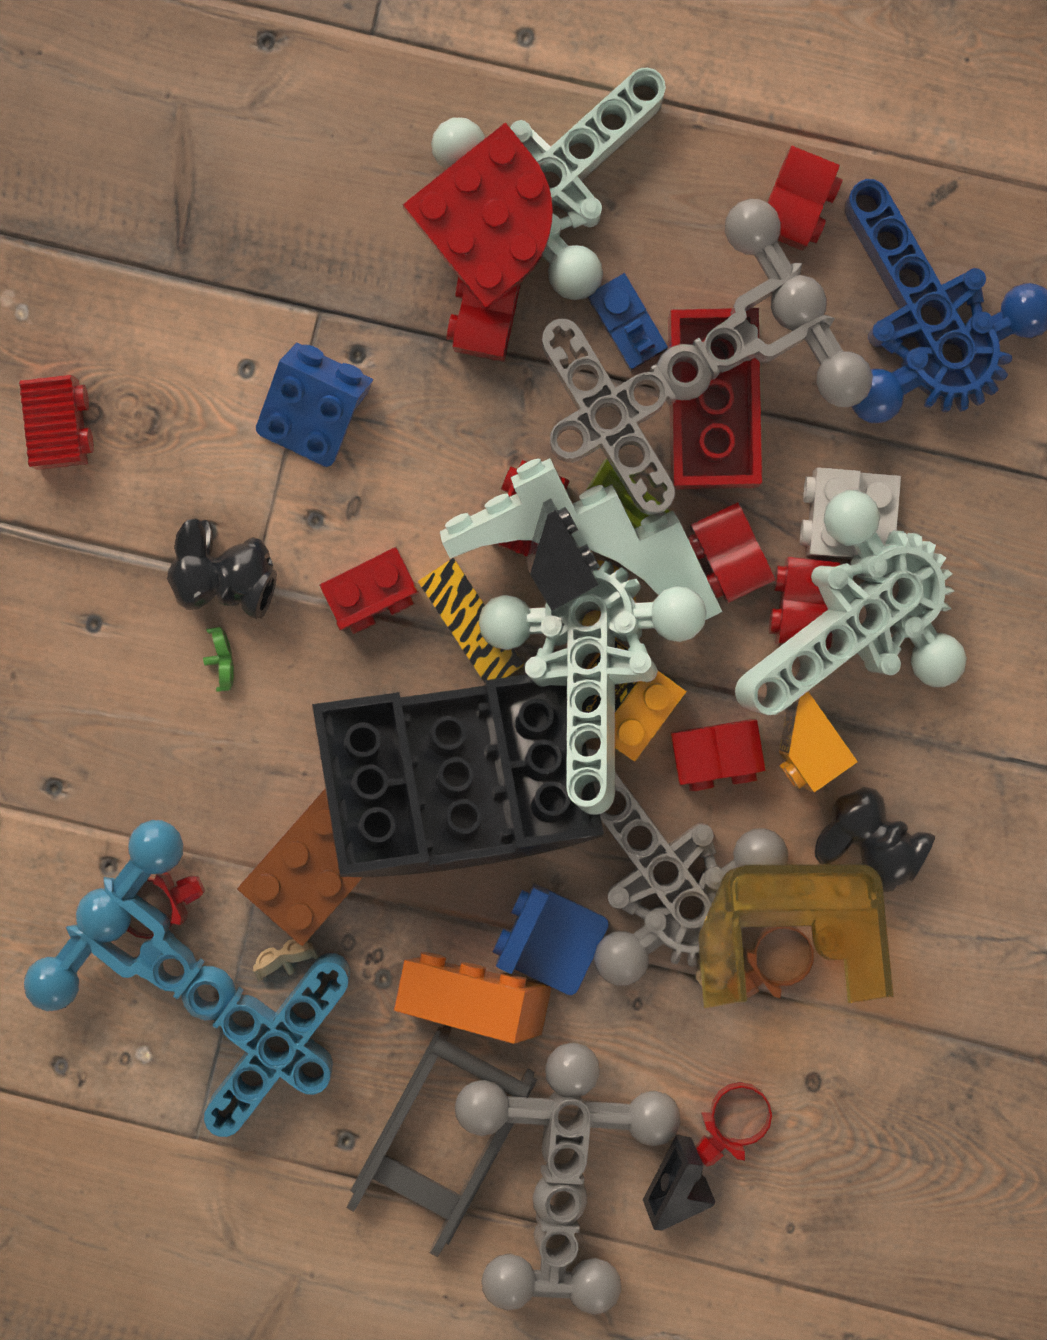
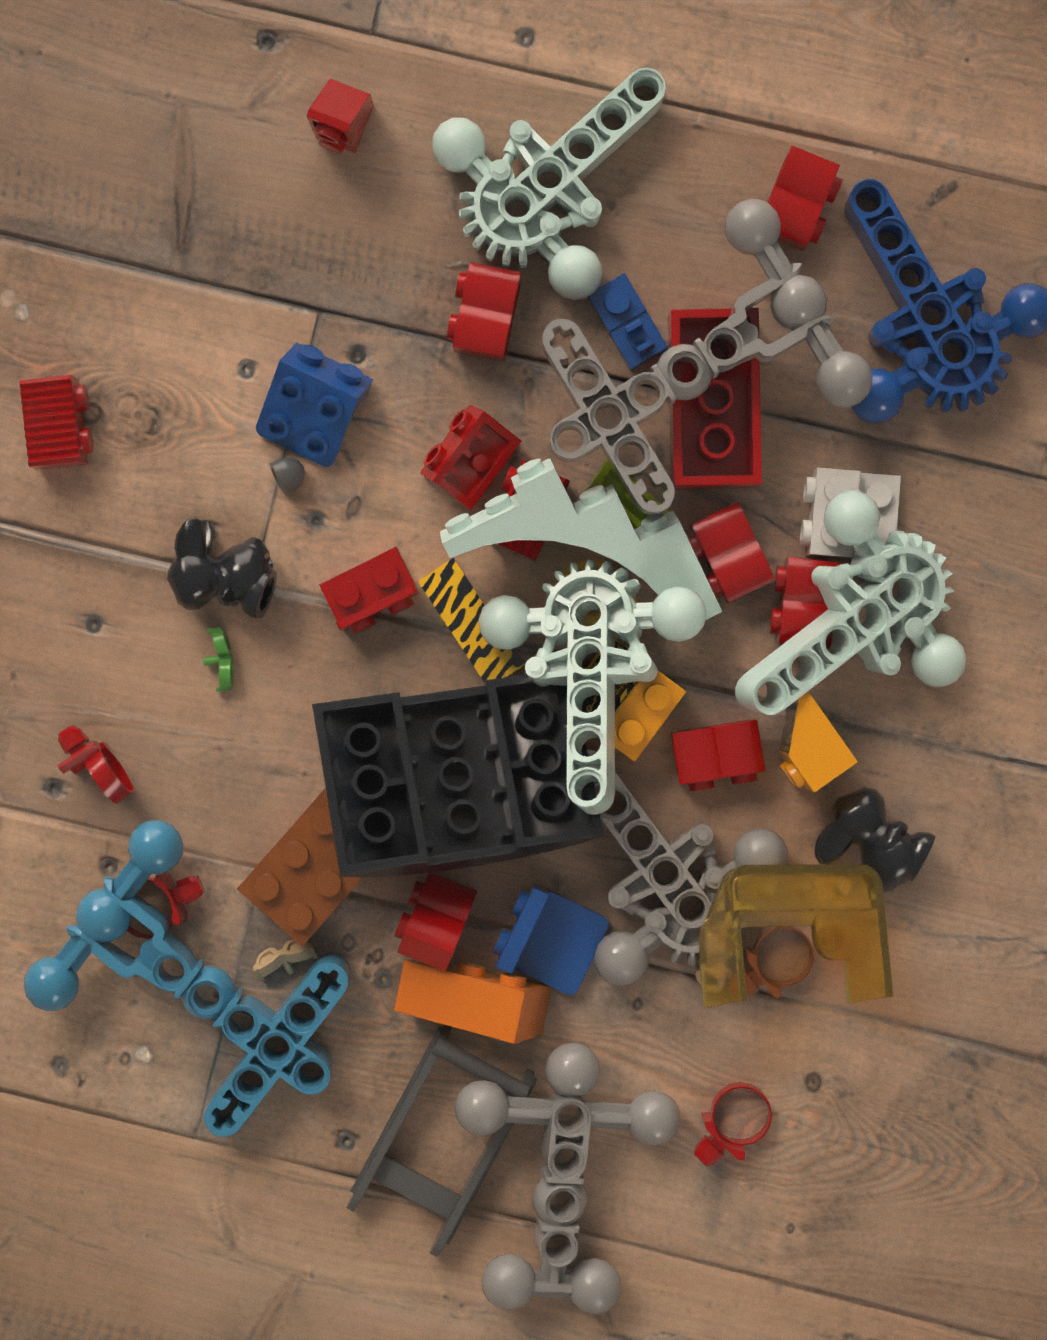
red plate [402,122,553,310] -> none
black slope [526,498,600,611] -> none
black slope [643,1135,716,1231] -> none
none -> red piece [58,725,134,804]
none -> dark grey hinge [269,457,305,495]
none -> red slope [306,79,374,154]
none -> red brick [394,872,477,972]
none -> red bracket [420,405,522,510]

